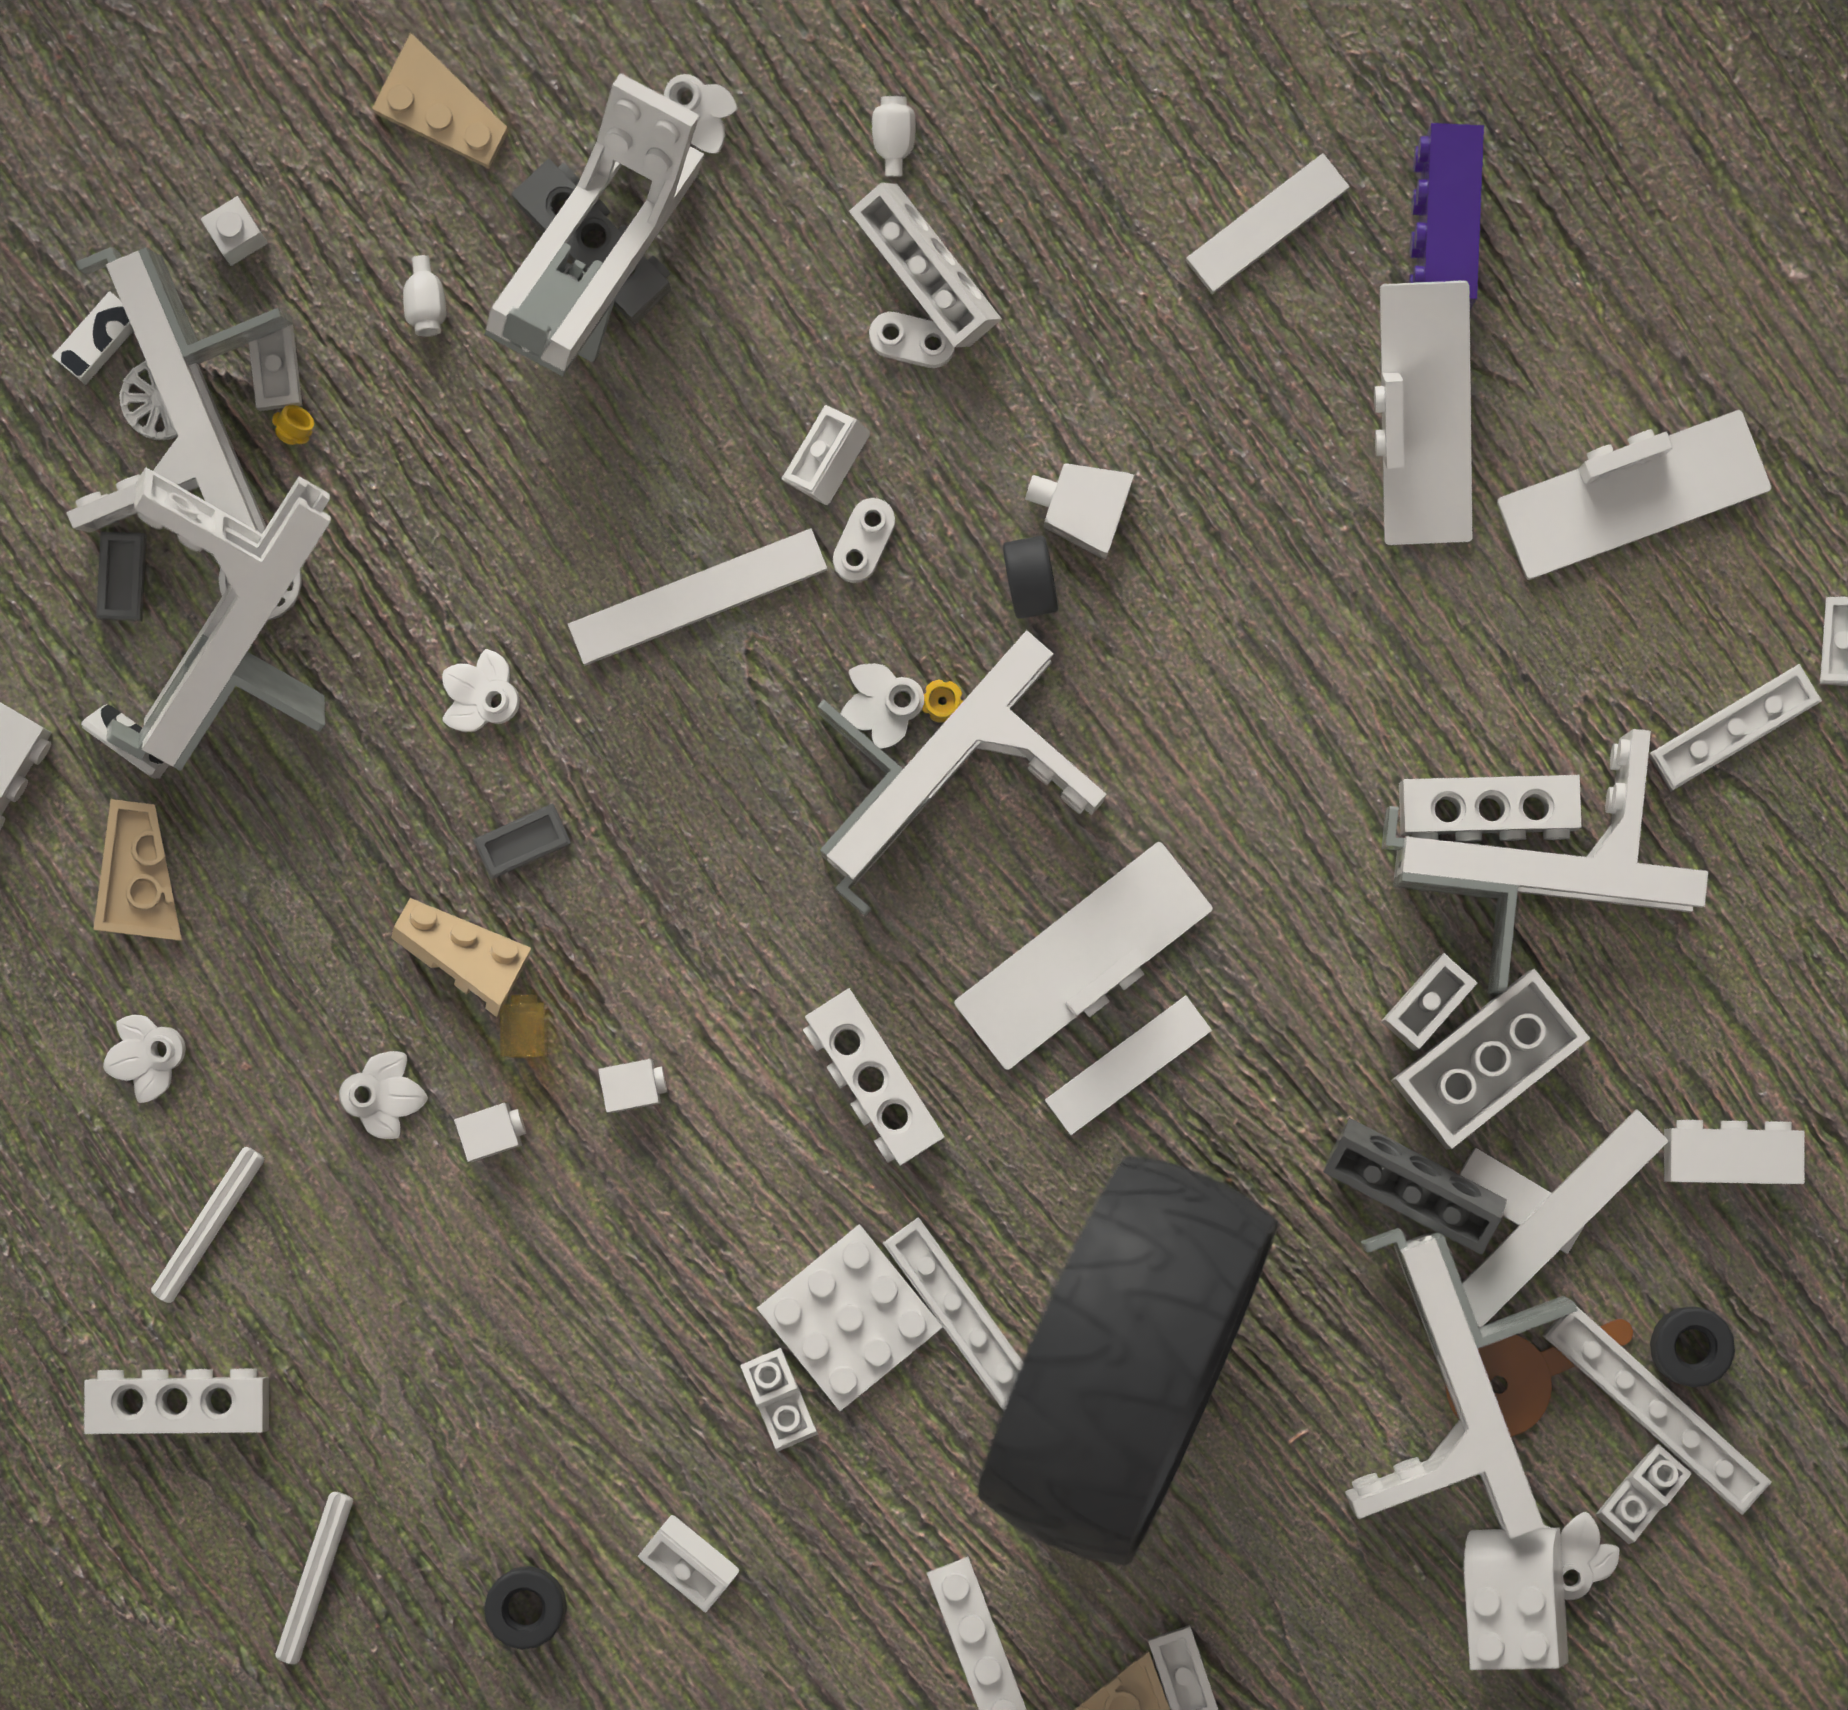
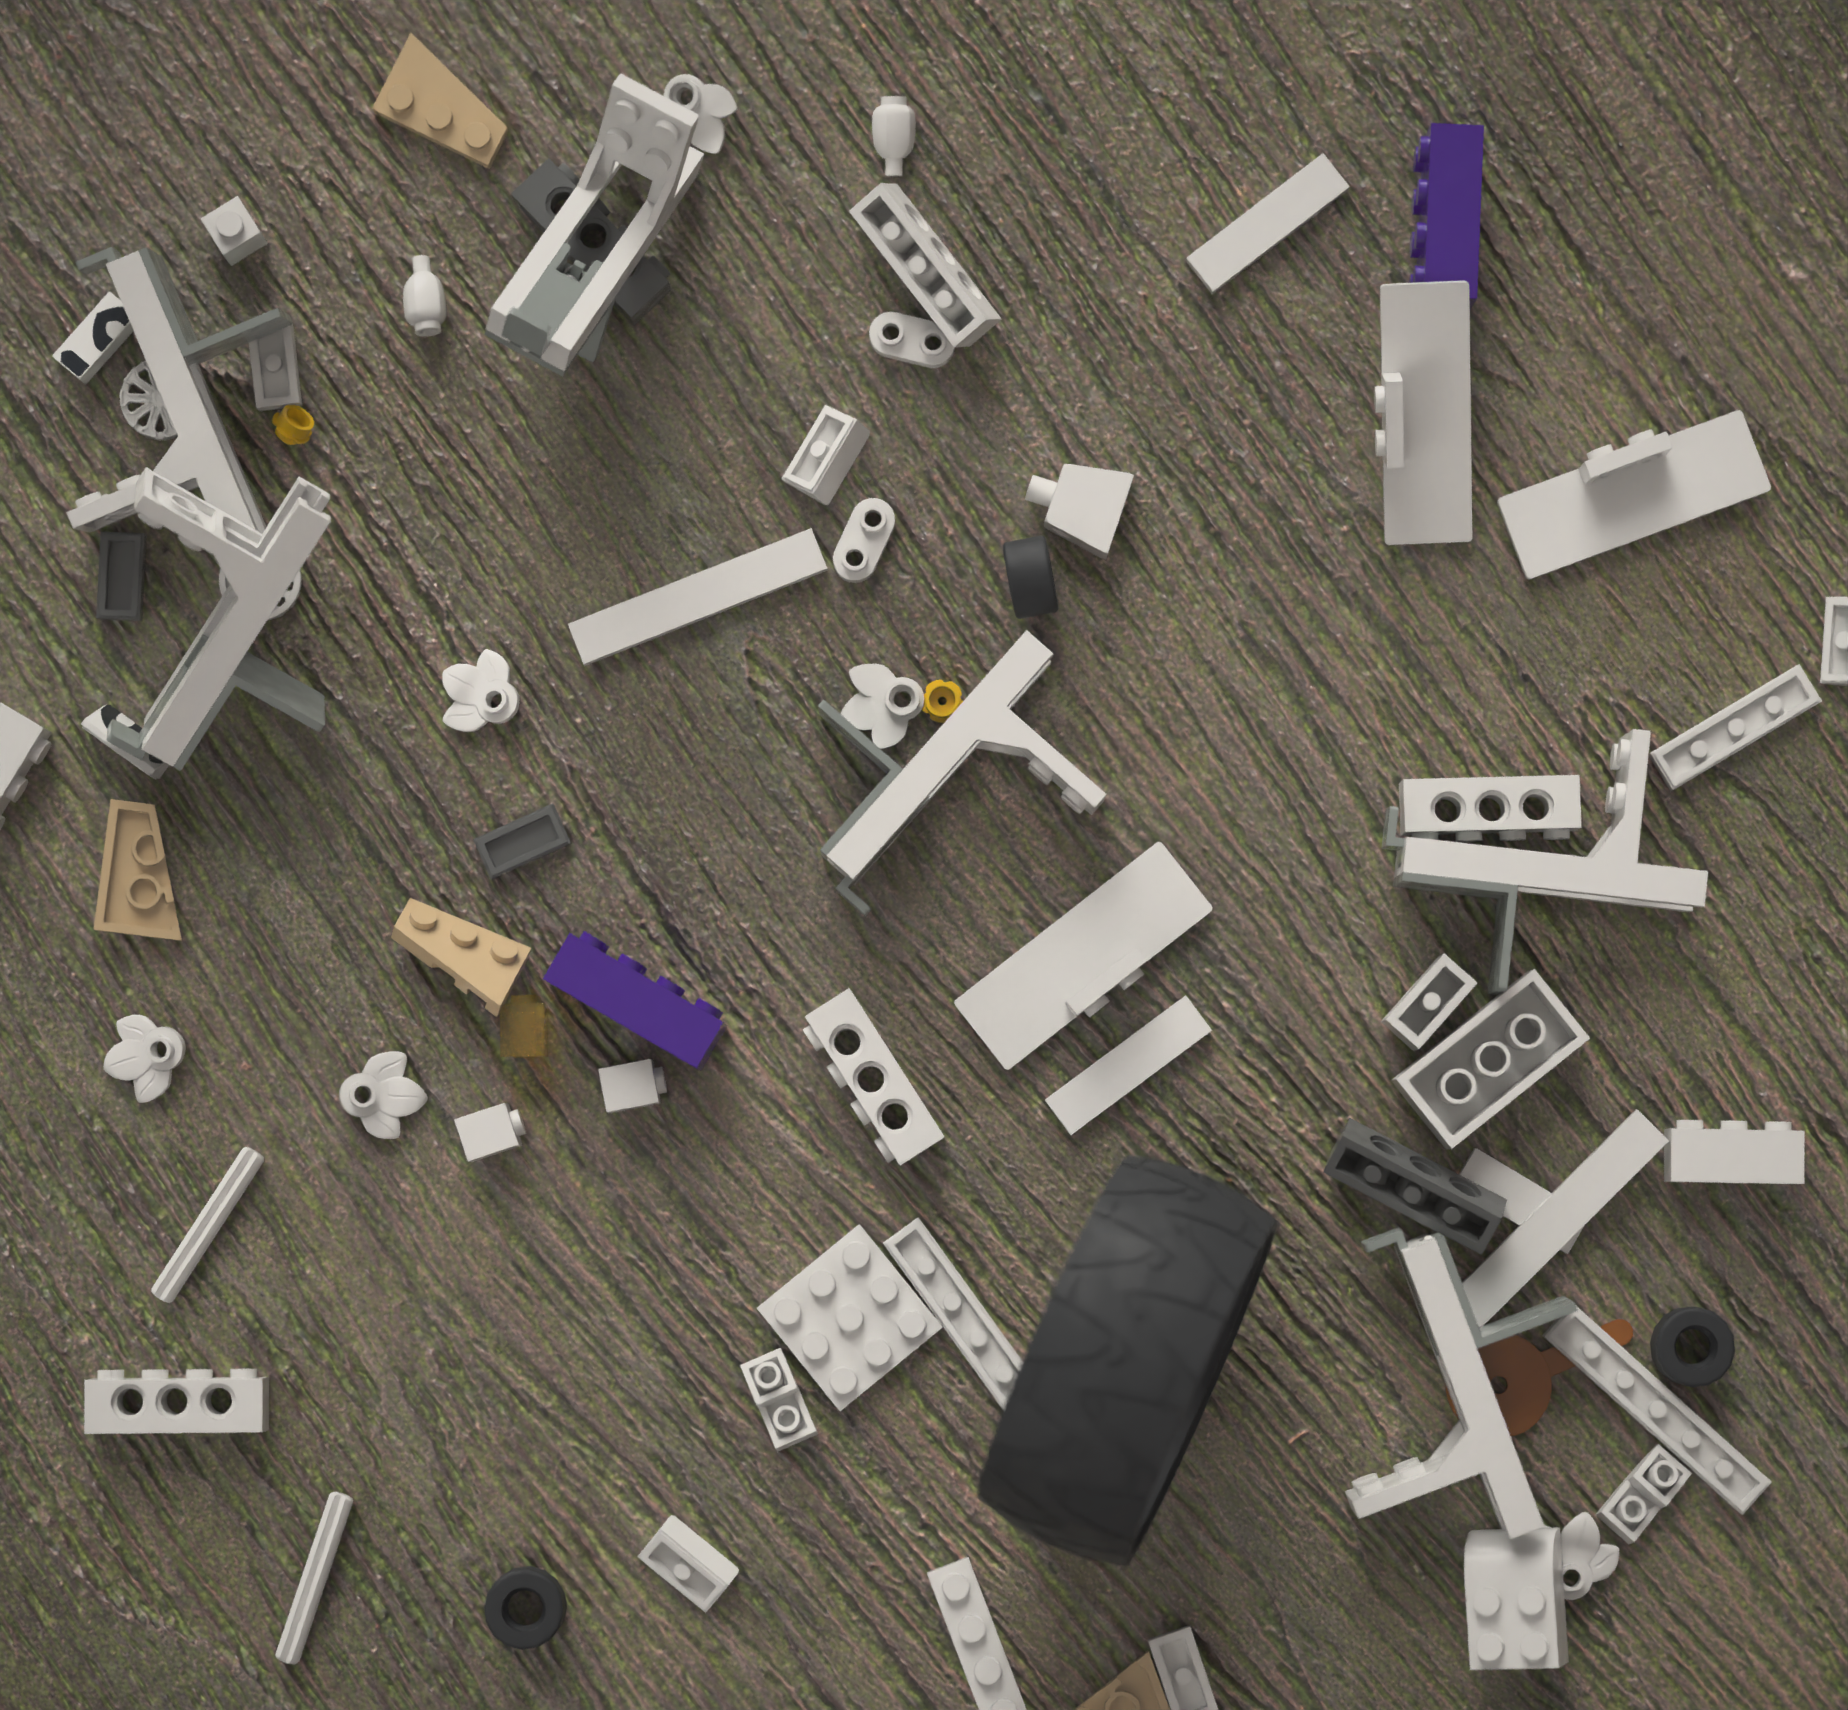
none -> dark purple brick [543,931,727,1071]

